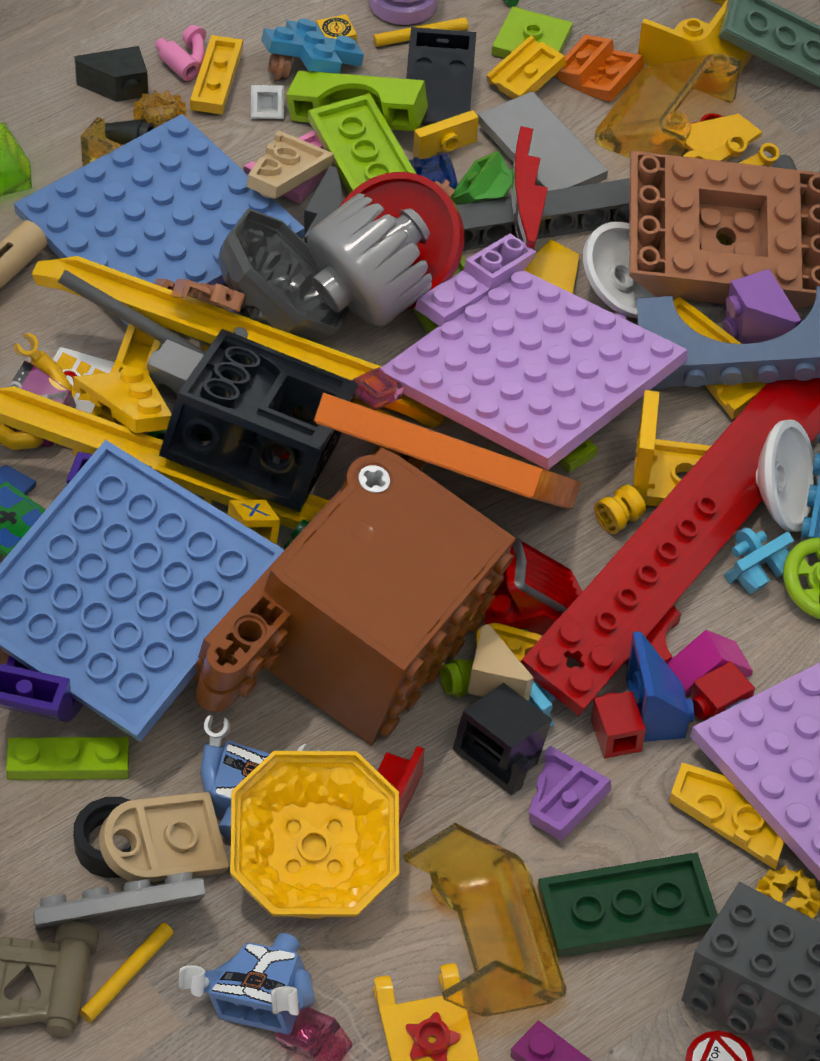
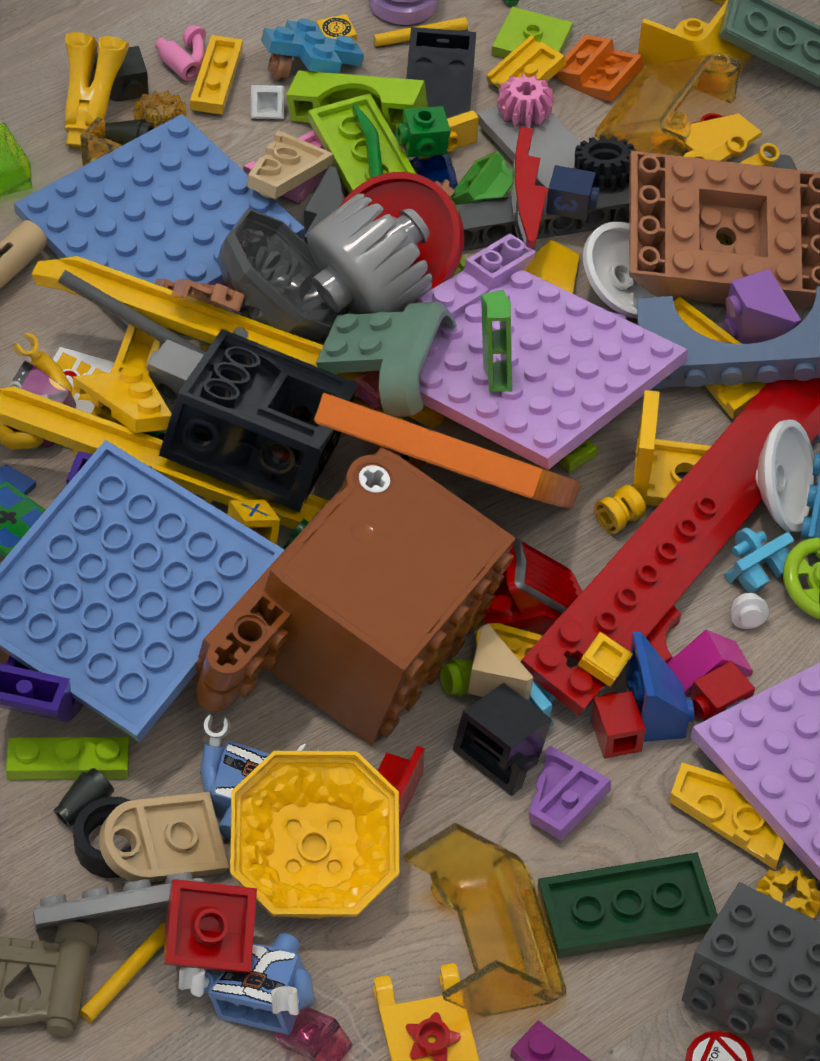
none -> pearl dark grey cone [53,768,114,827]
none -> yellow piece [64,32,129,150]
none -> red slope [164,879,257,974]
none -> sand green piece [316,302,457,417]
none -> green piece [352,104,383,179]
none -> green brick [396,106,451,158]
none -> bright green piece [481,290,512,392]
none -> bright pink gear [497,73,554,128]
none -> dark blue brick [546,165,600,221]
none -> black tyre [574,136,636,191]
none -> yellow tile [578,632,633,687]
none -> white plate [730,593,769,629]

